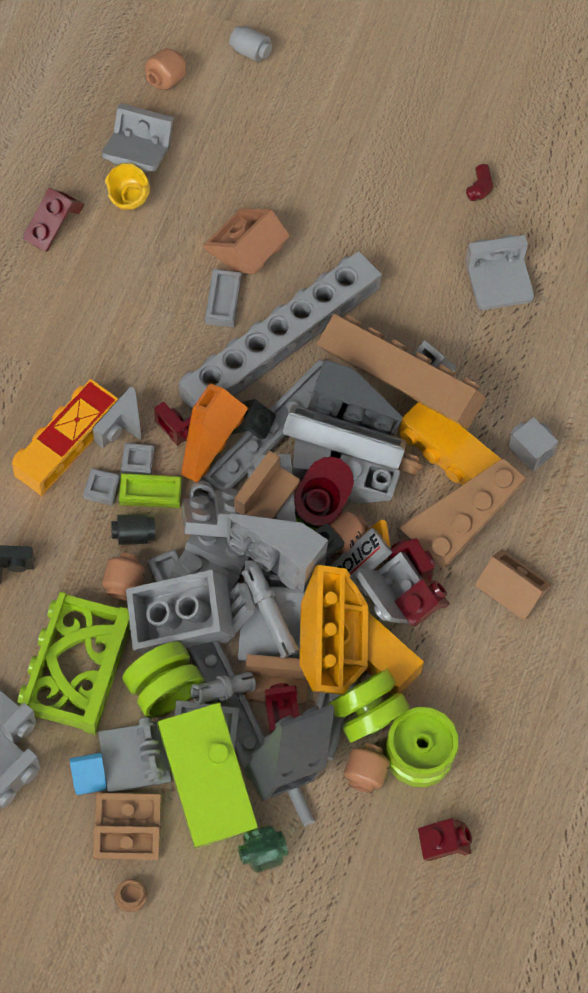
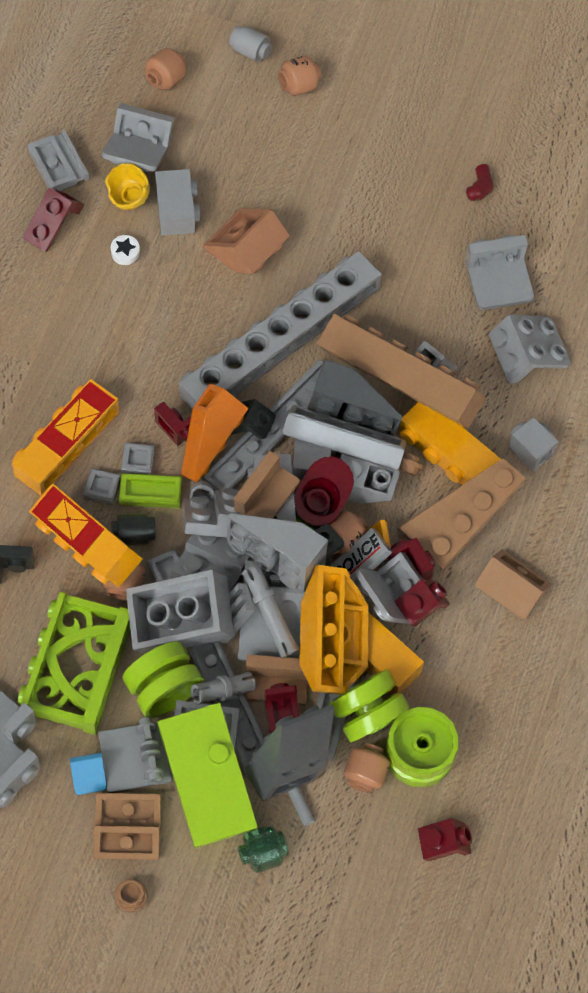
light grey slope [93,386,141,448] -> none
light grey tile [205,269,242,328] -> none
none -> light grey plate [27,130,89,190]
none -> light orange brick [29,483,143,588]
none -> white tile [111,235,140,265]
none -> light grey brick [155,169,200,236]
none -> nougat head [278,56,321,96]
none -> light grey bracket [488,315,571,384]

